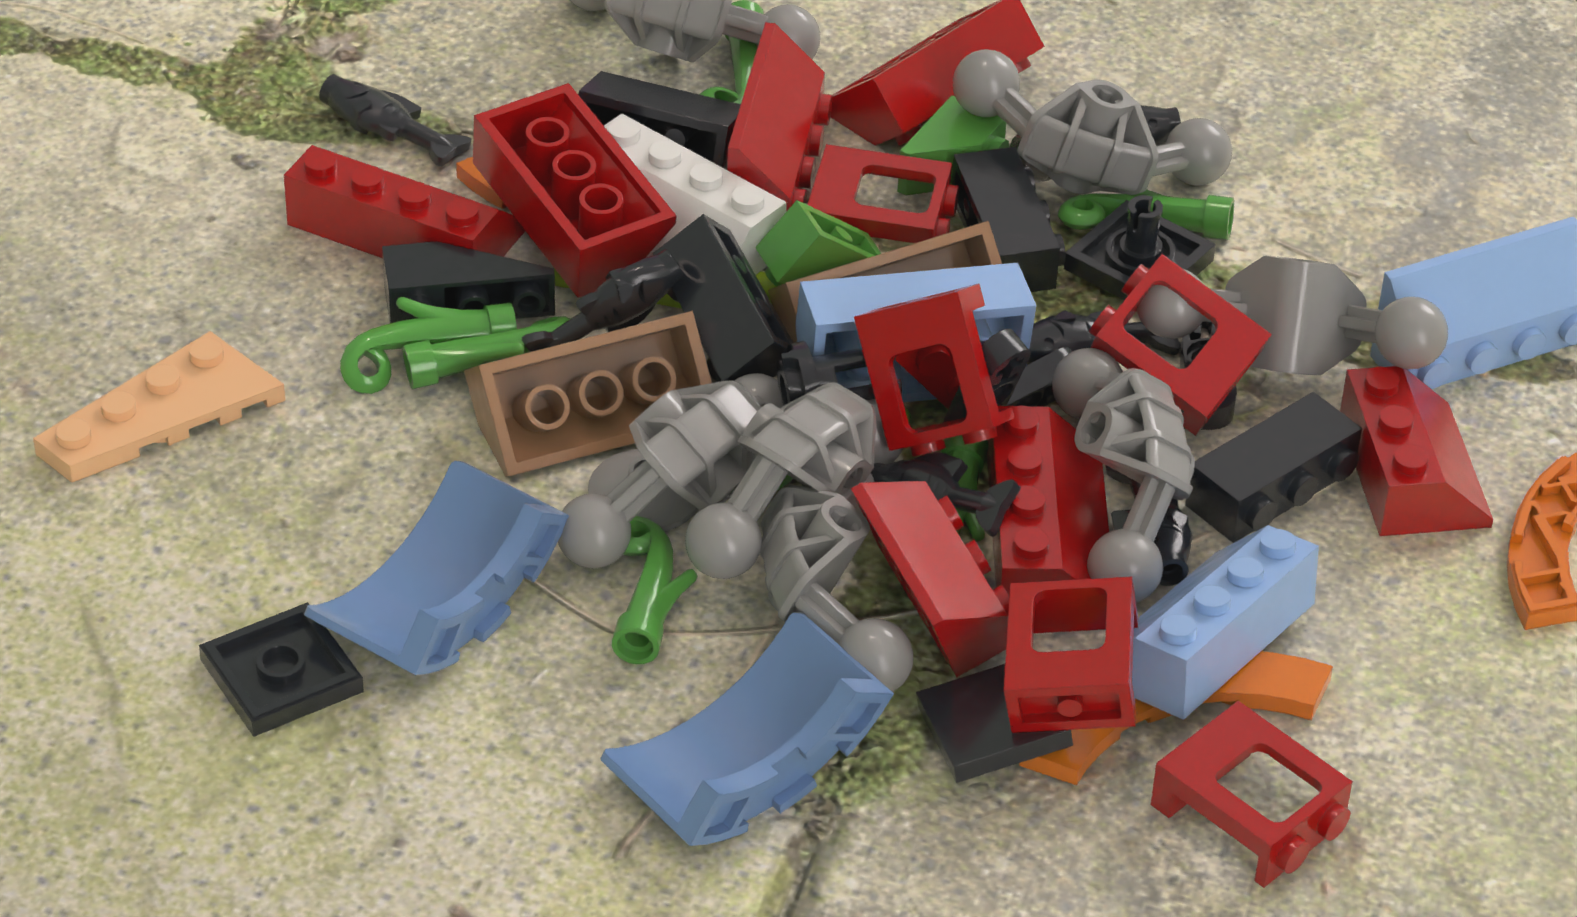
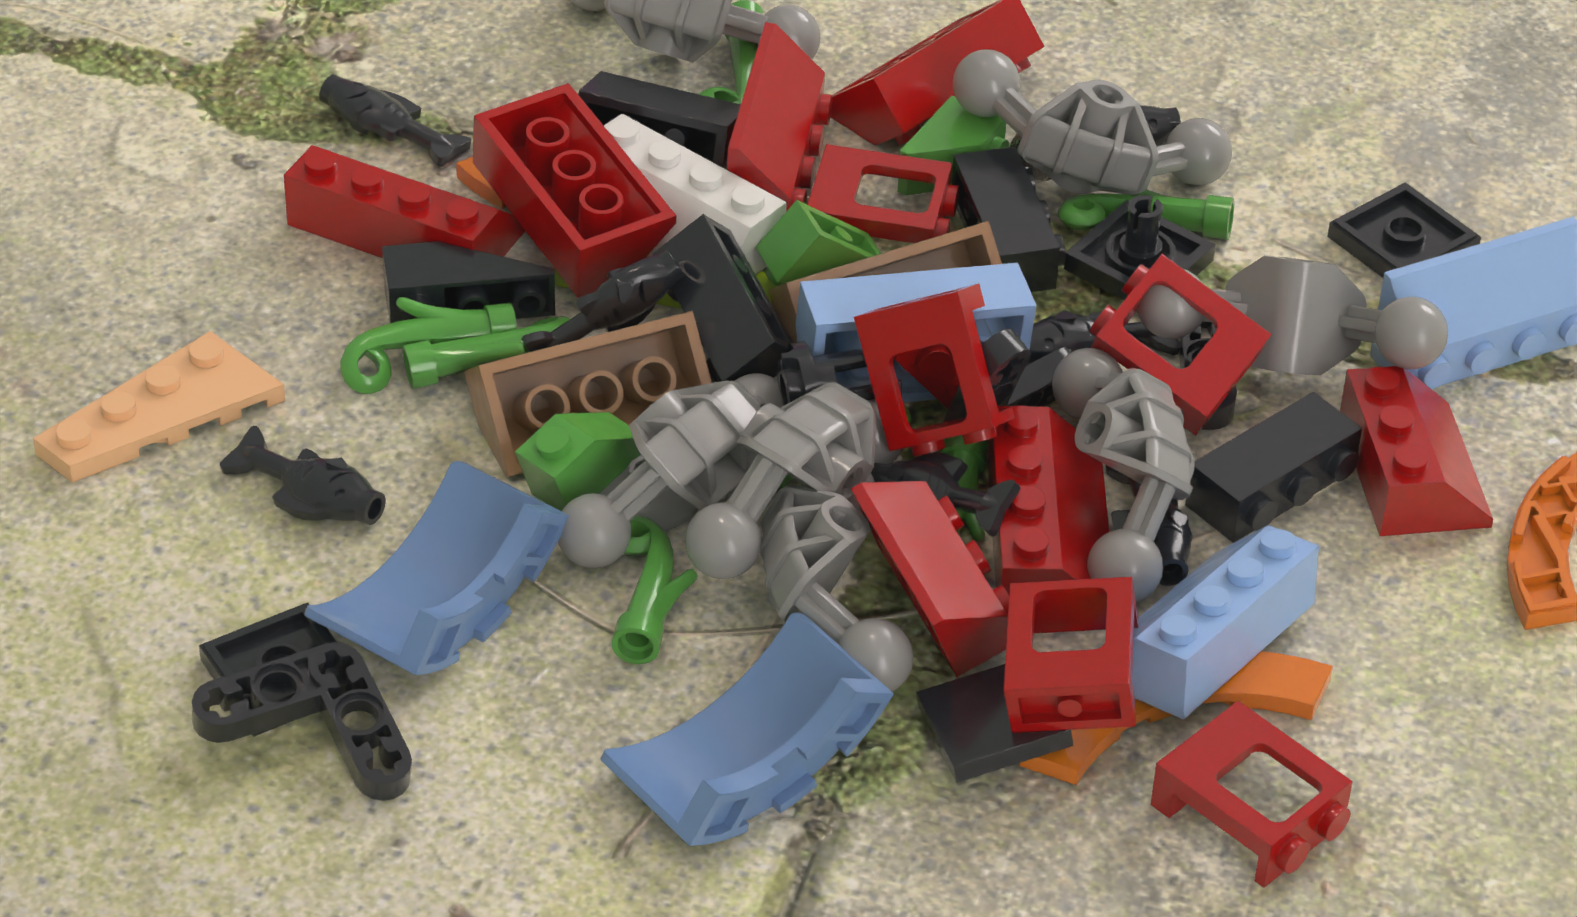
none -> black beam [192,642,412,801]
none -> black animal [220,426,386,525]
none -> bright green slope [515,412,641,511]
none -> black tile [1327,182,1481,278]

